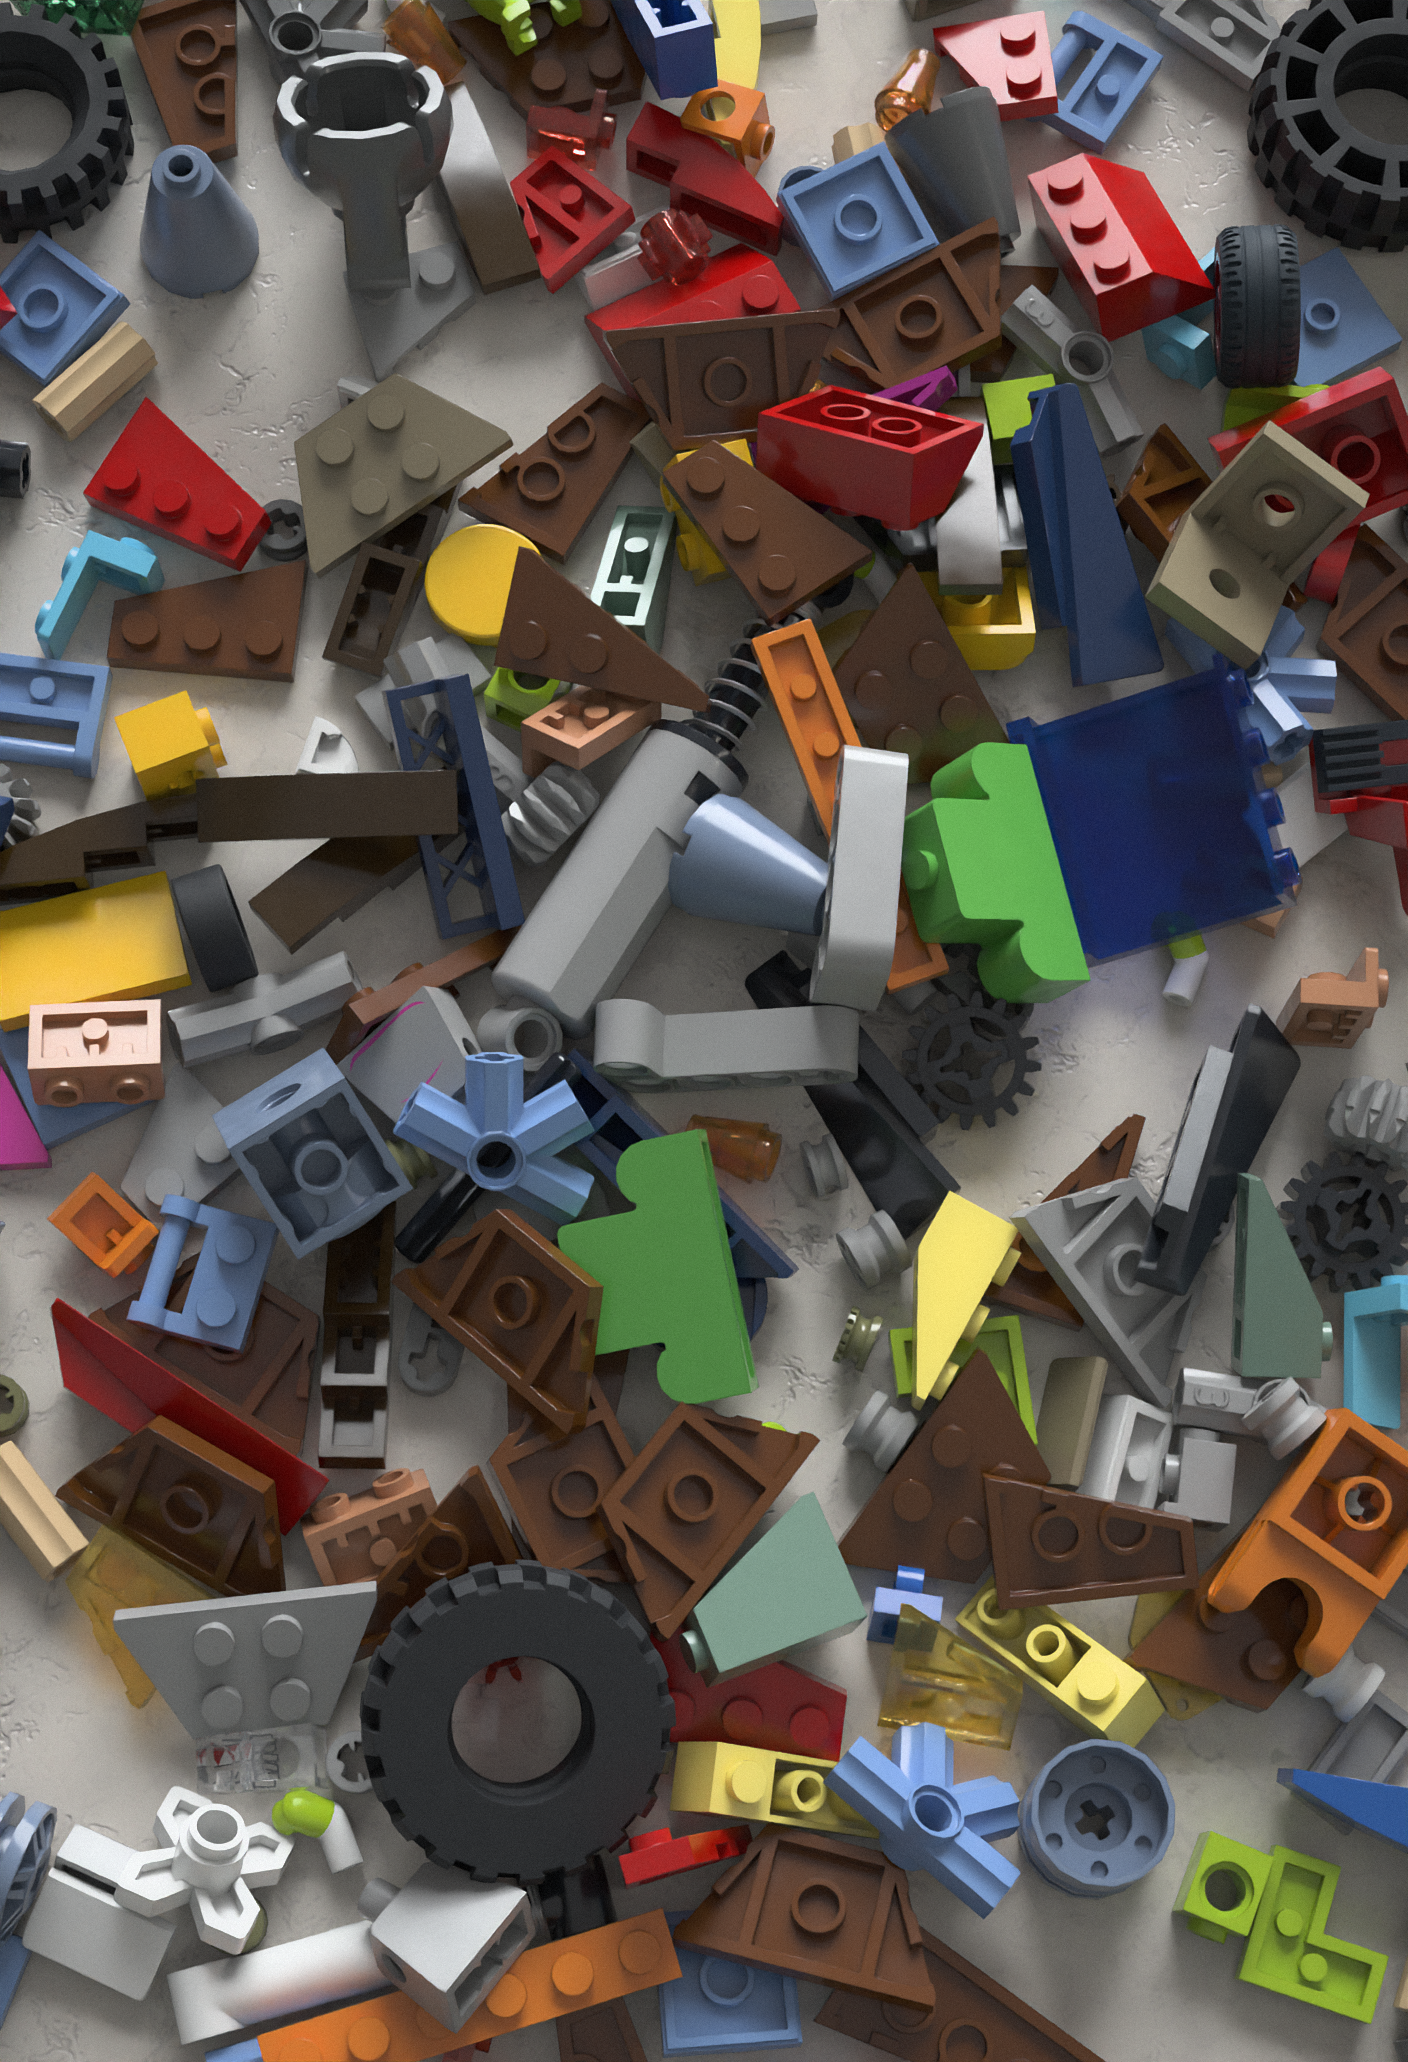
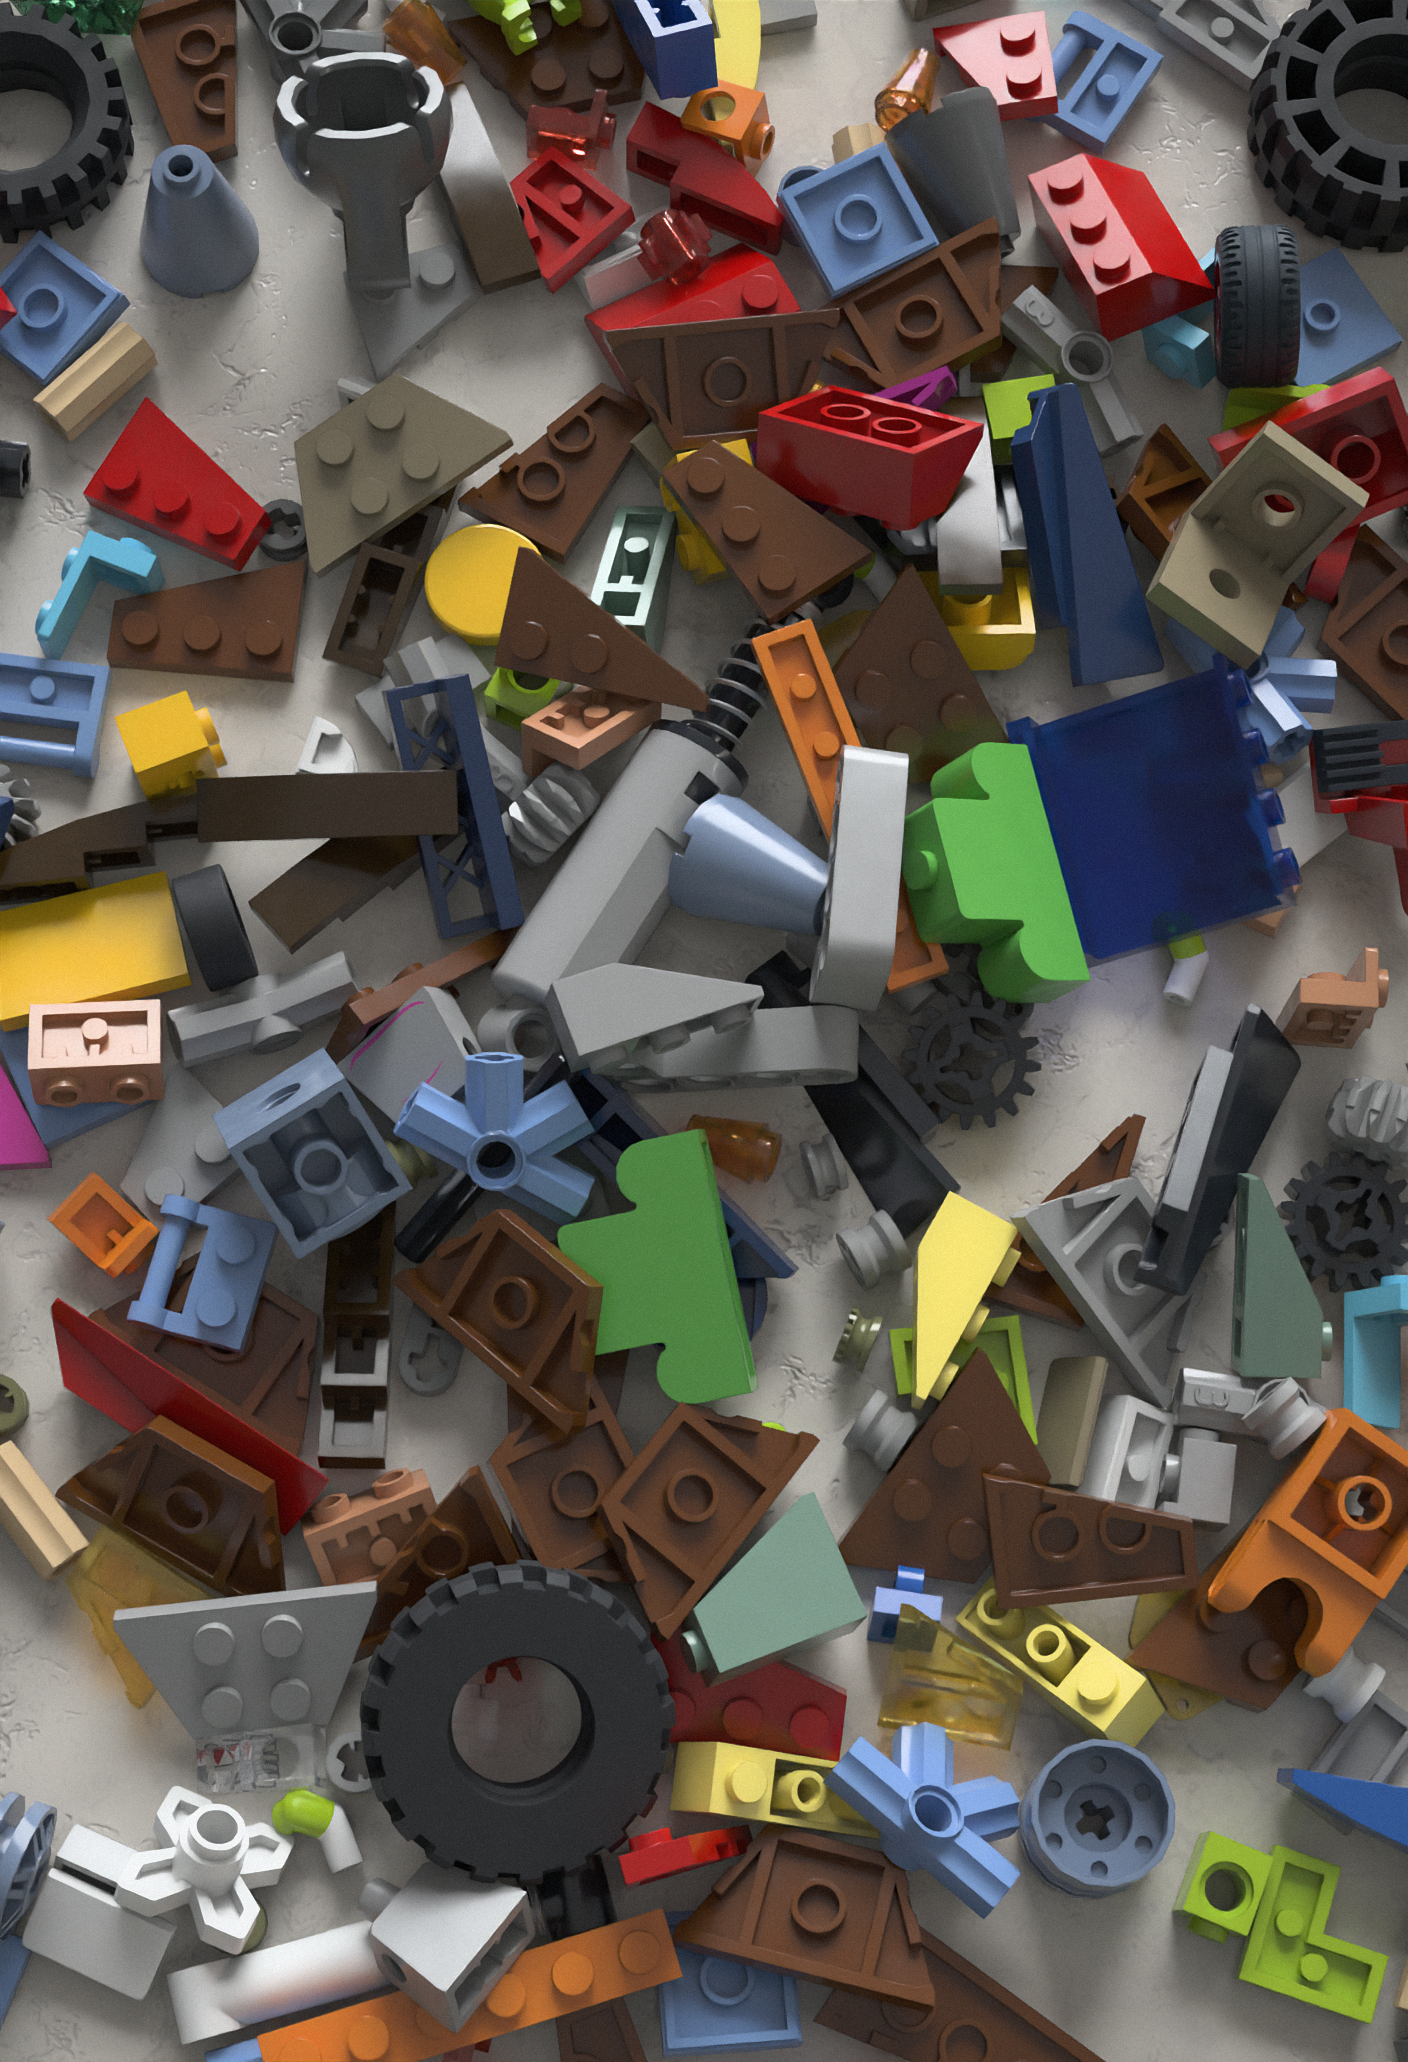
none -> light grey slope [545,962,764,1074]

